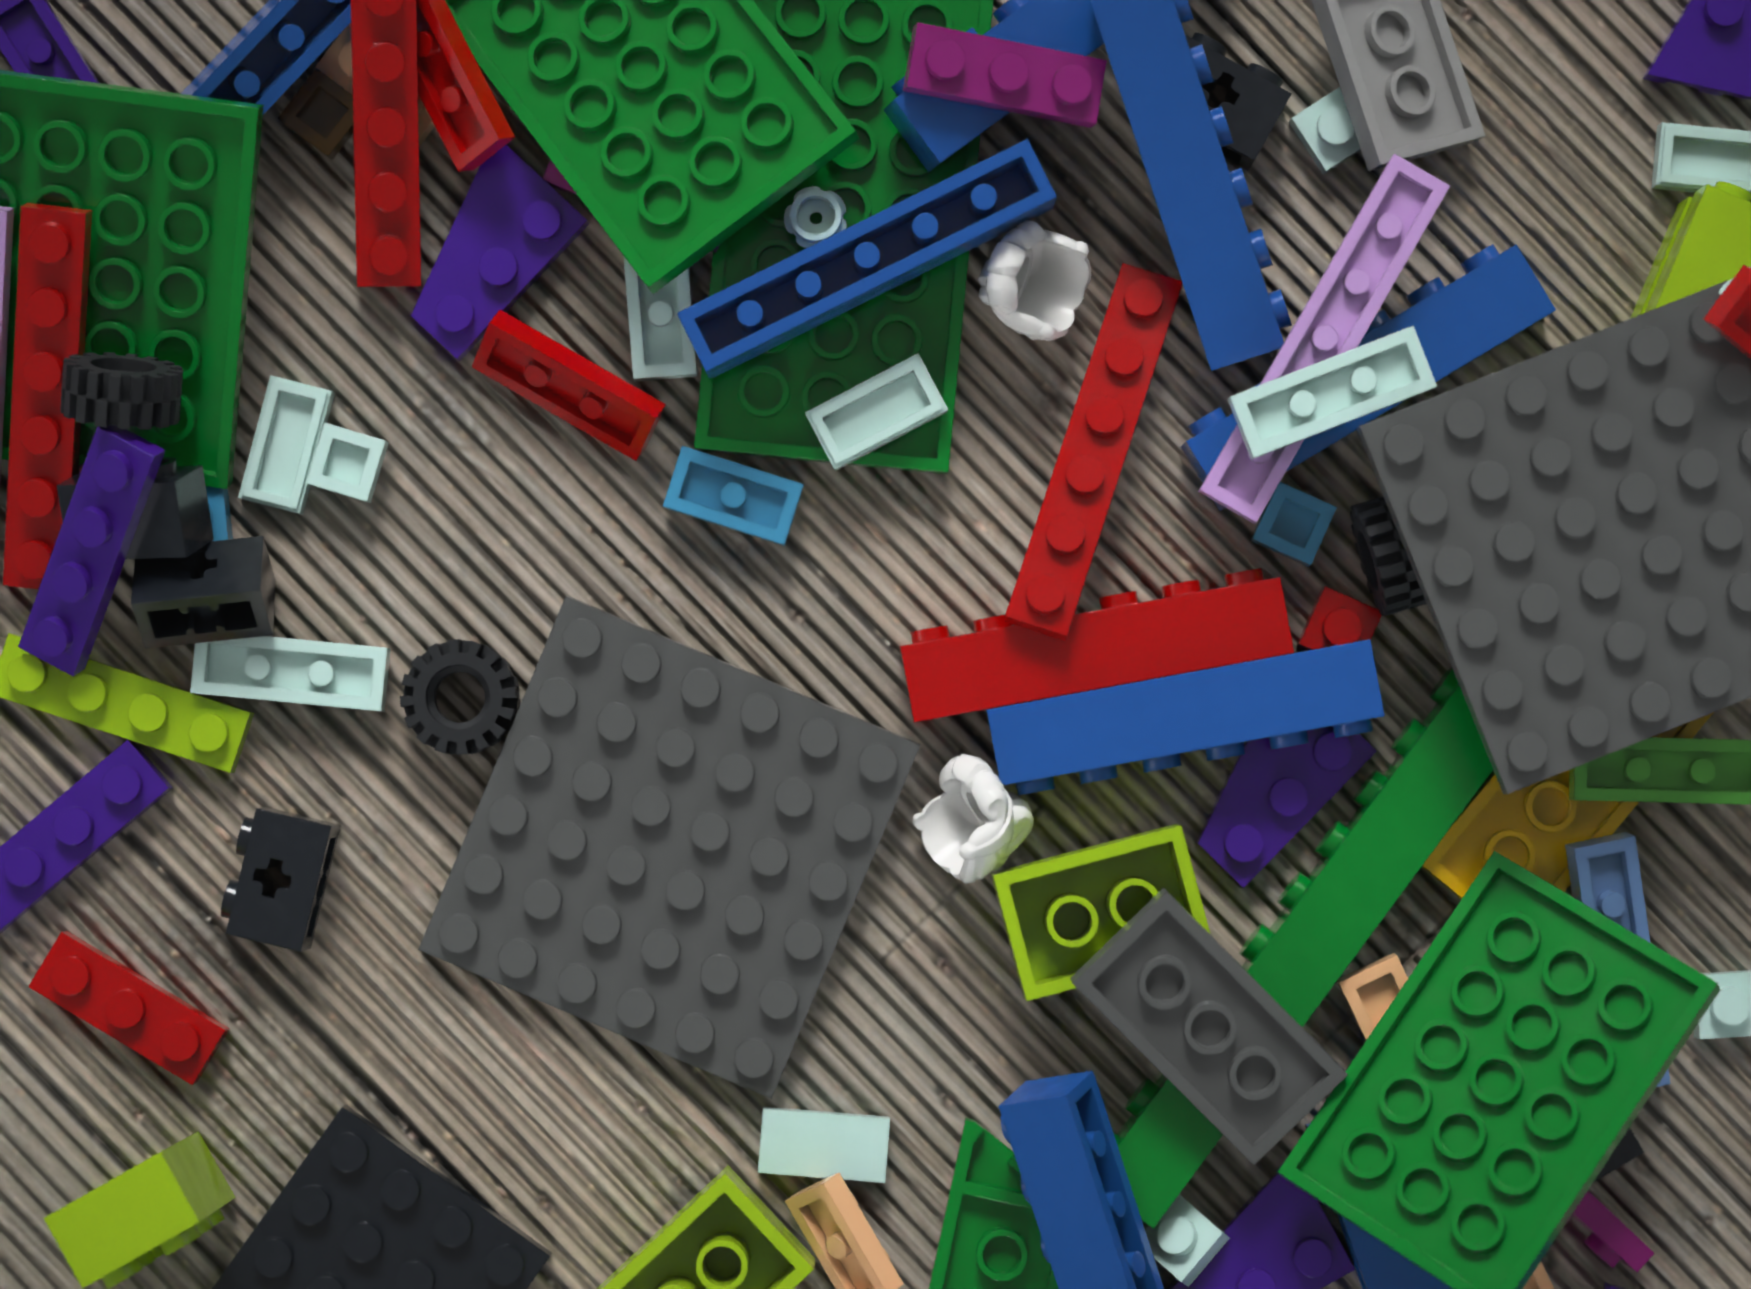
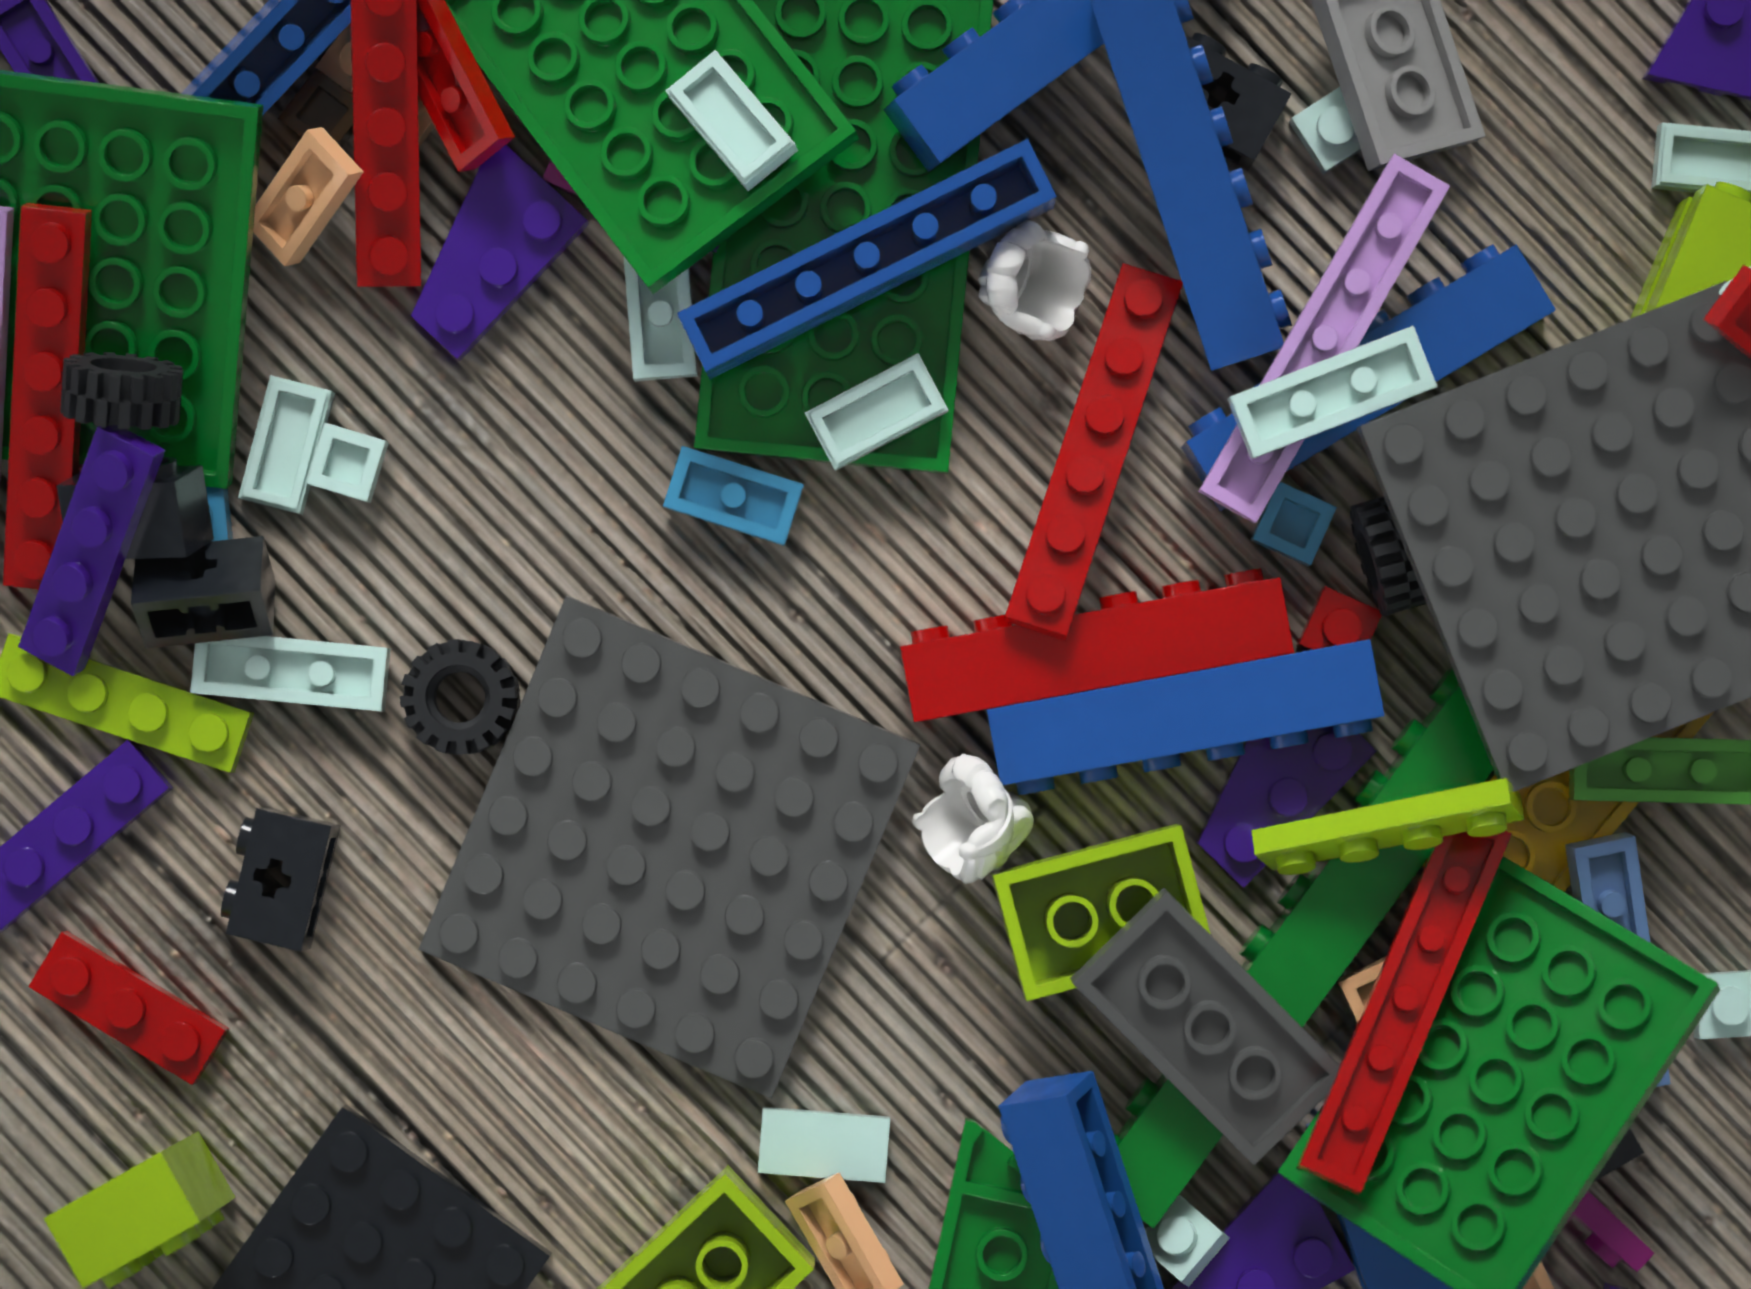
red plate [471,310,666,461] -> none
light aqua plate [784,186,847,248] -> none
magenta plate [903,22,1107,128] -> none
none -> light nougat plate [253,127,364,267]
none -> light aqua tile [665,50,799,191]
none -> lime plate [1251,778,1525,875]
none -> red plate [1297,831,1512,1195]

